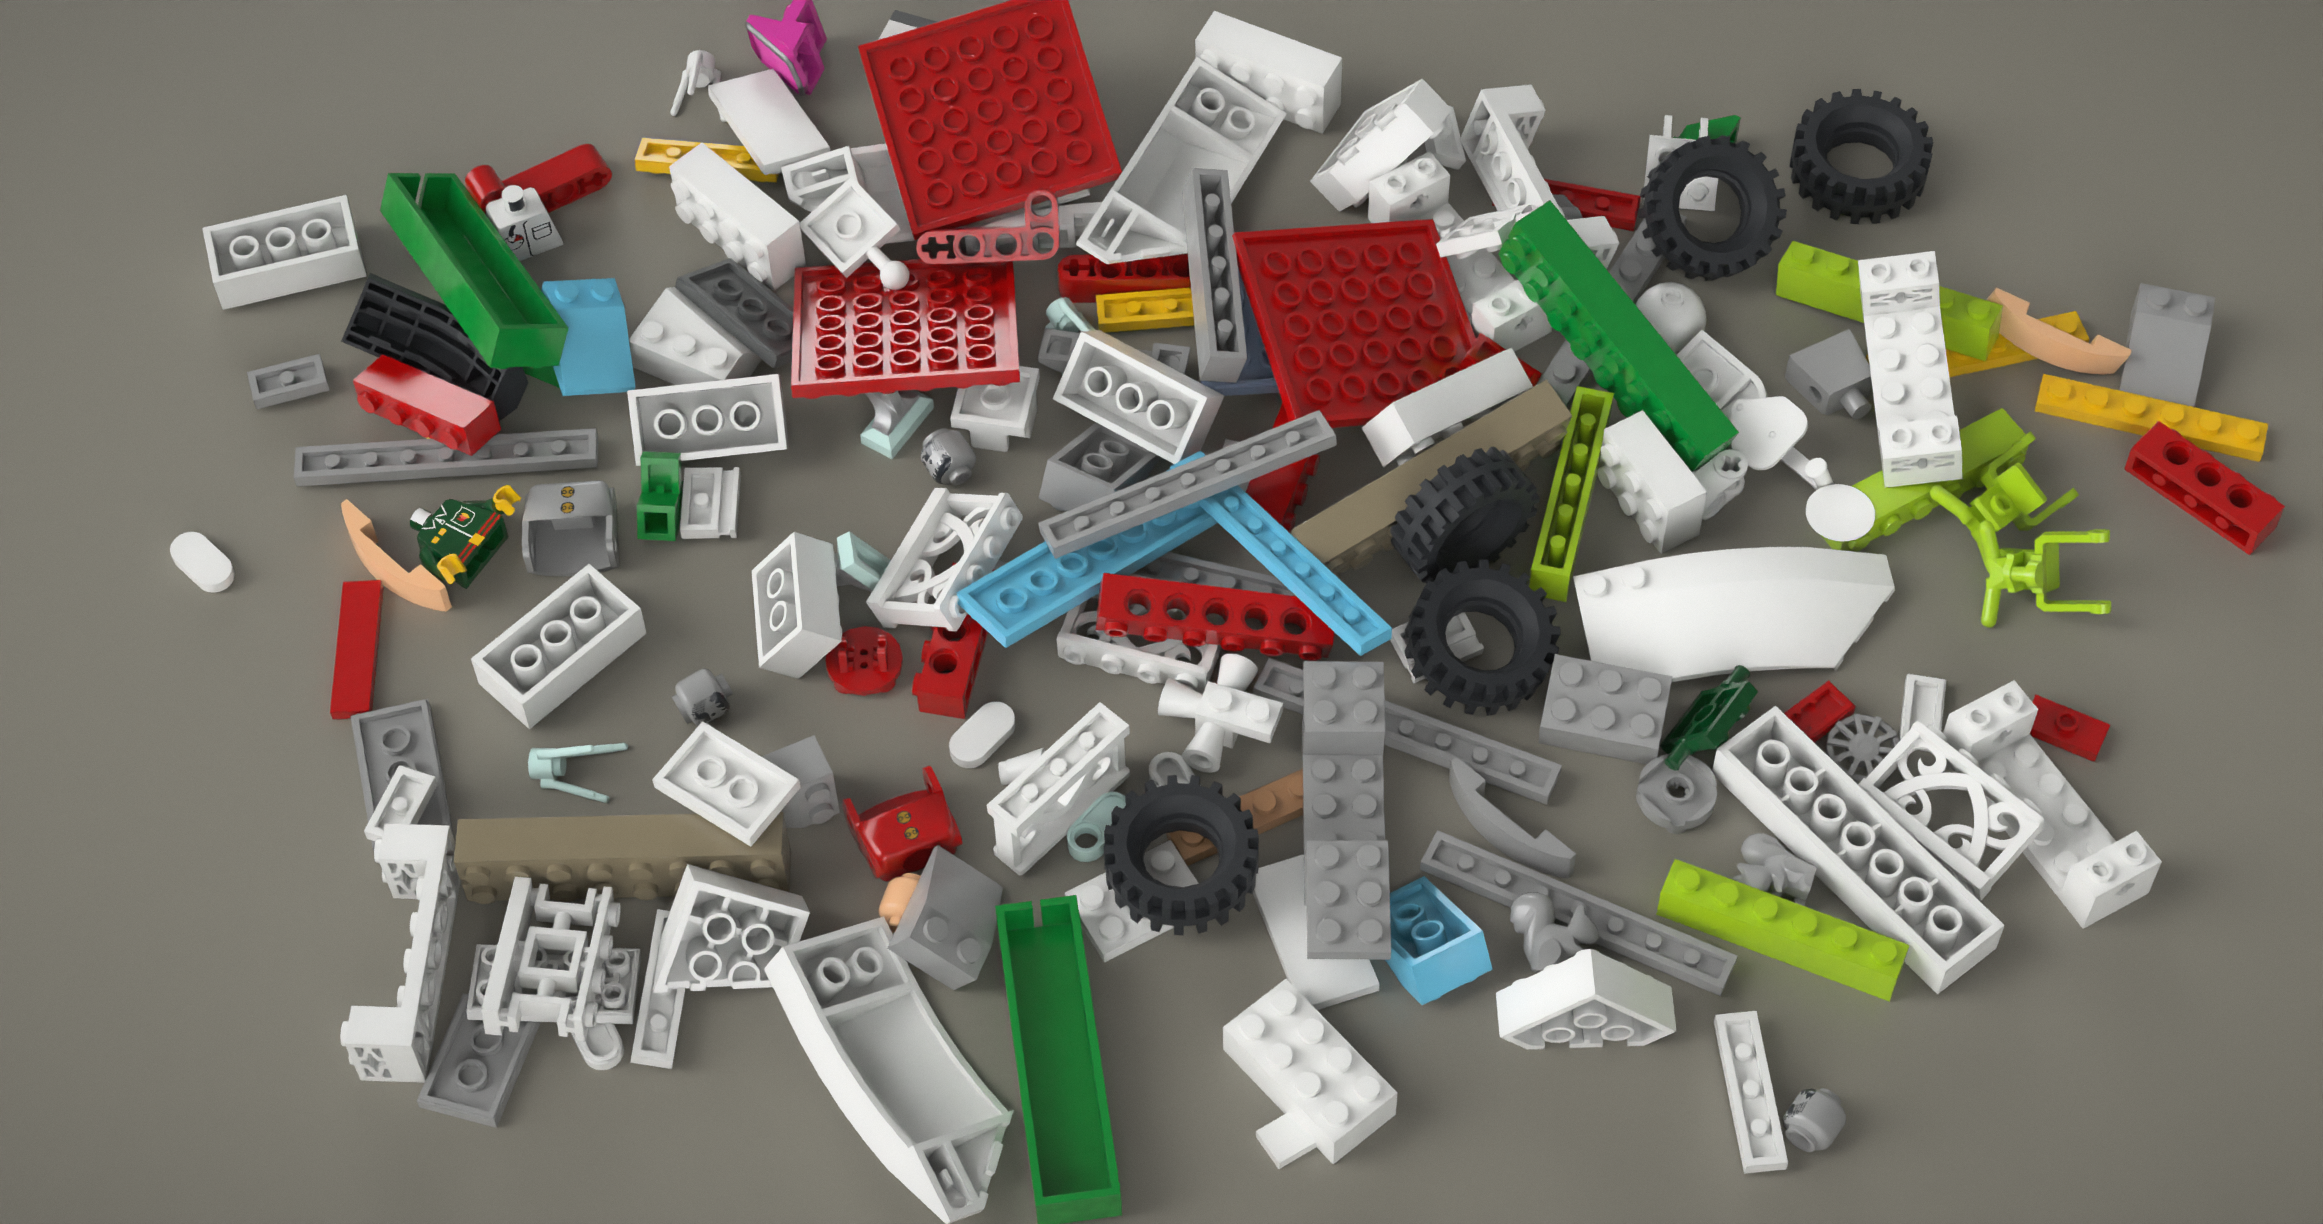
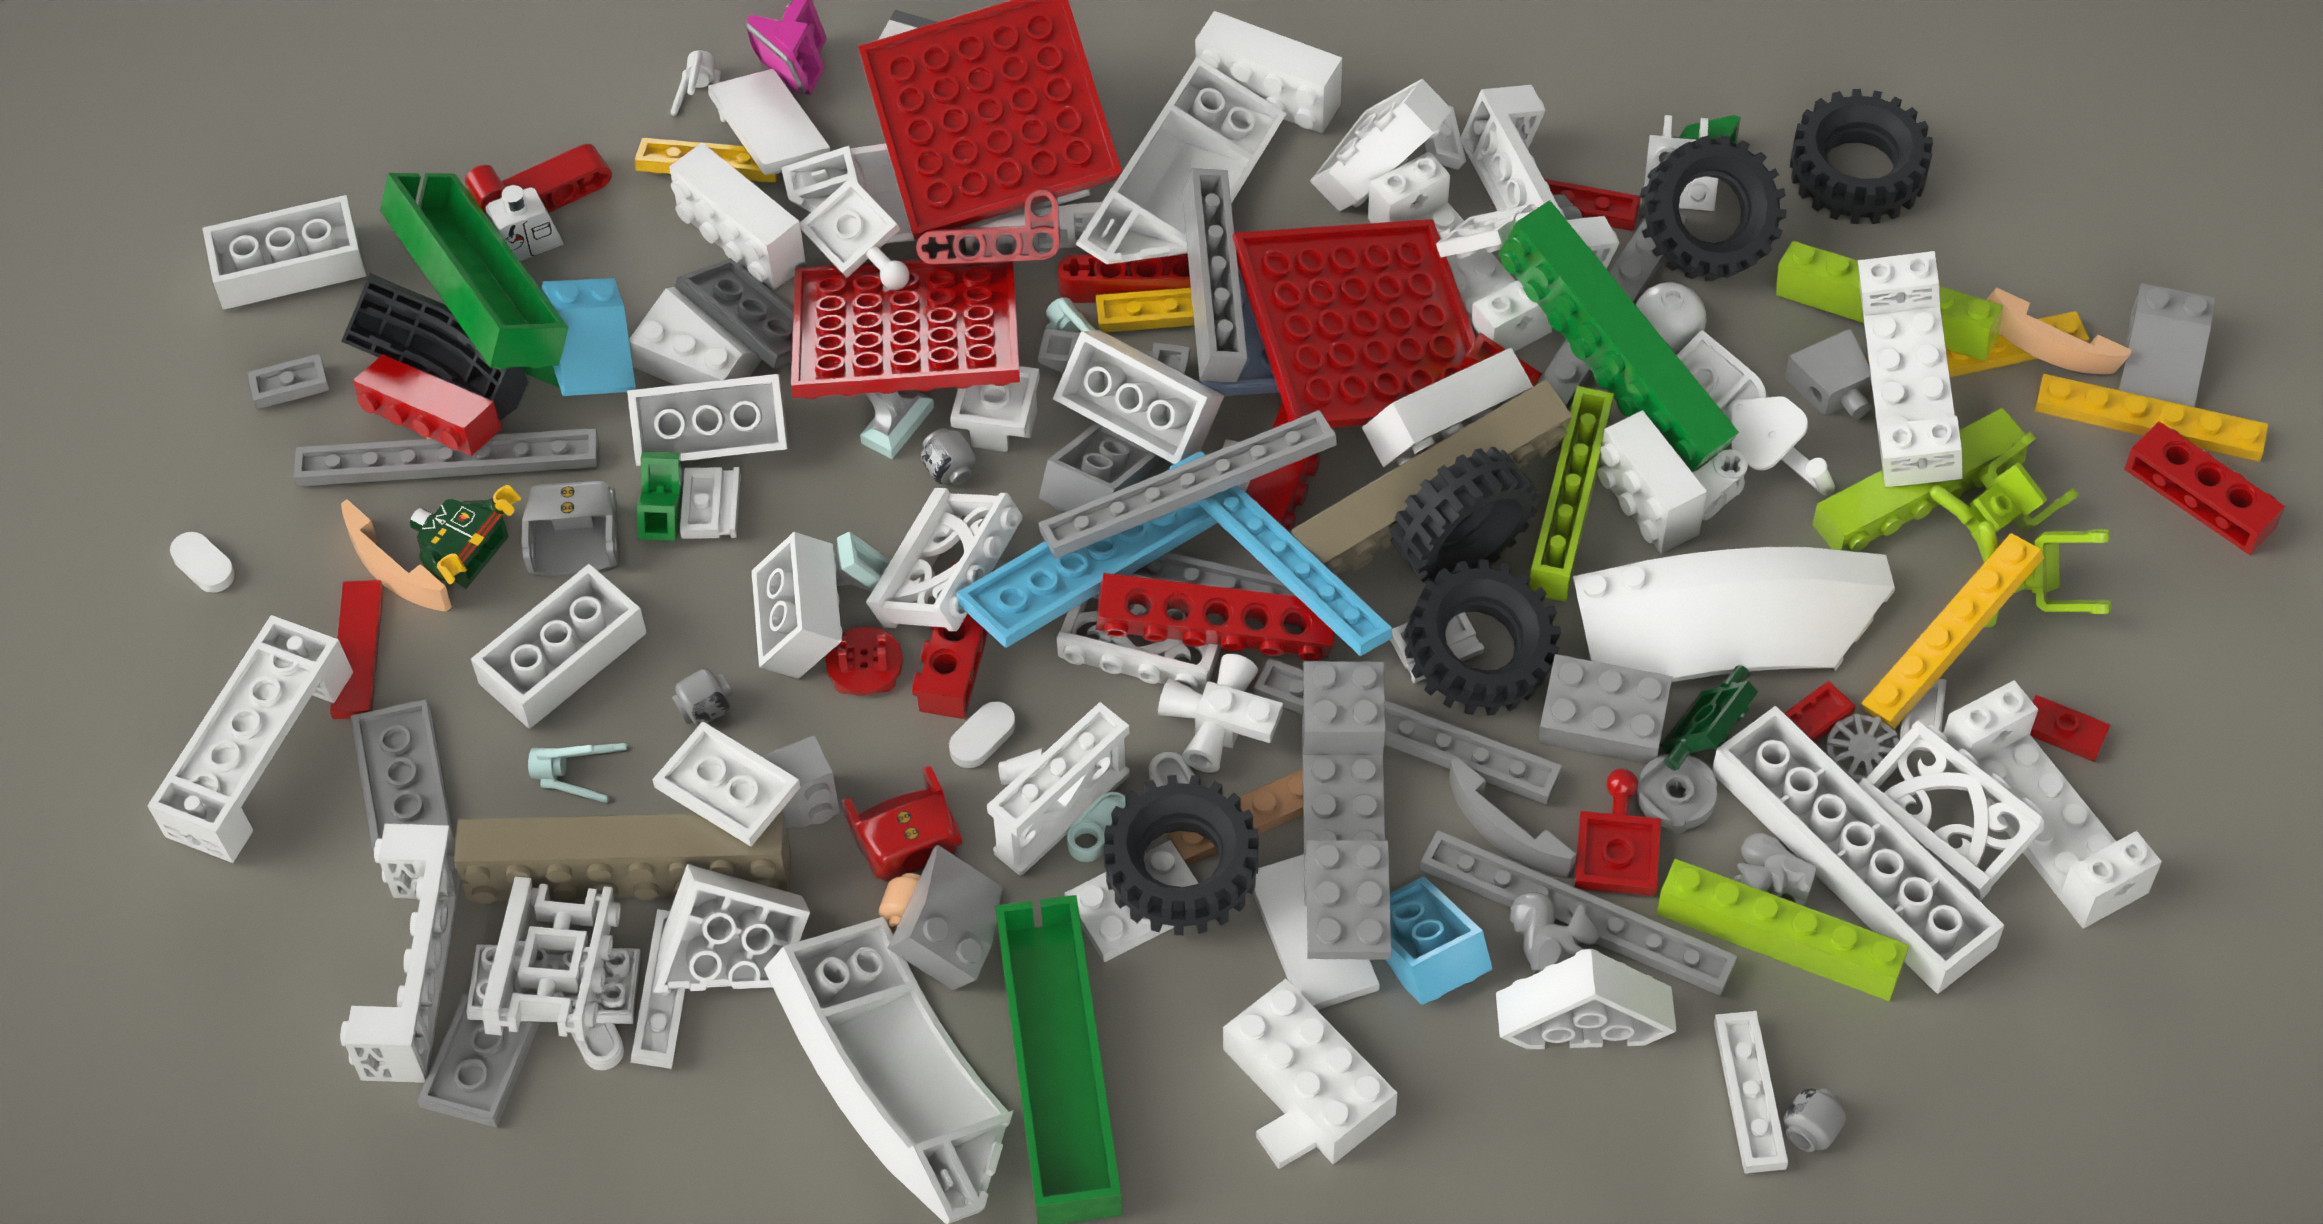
white plate [364,765,438,842] -> none
white sticker [1806,484,1875,541] -> none
none -> white plate [147,615,353,863]
none -> red plate [1574,768,1661,896]
none -> yellow plate [1861,533,2045,729]

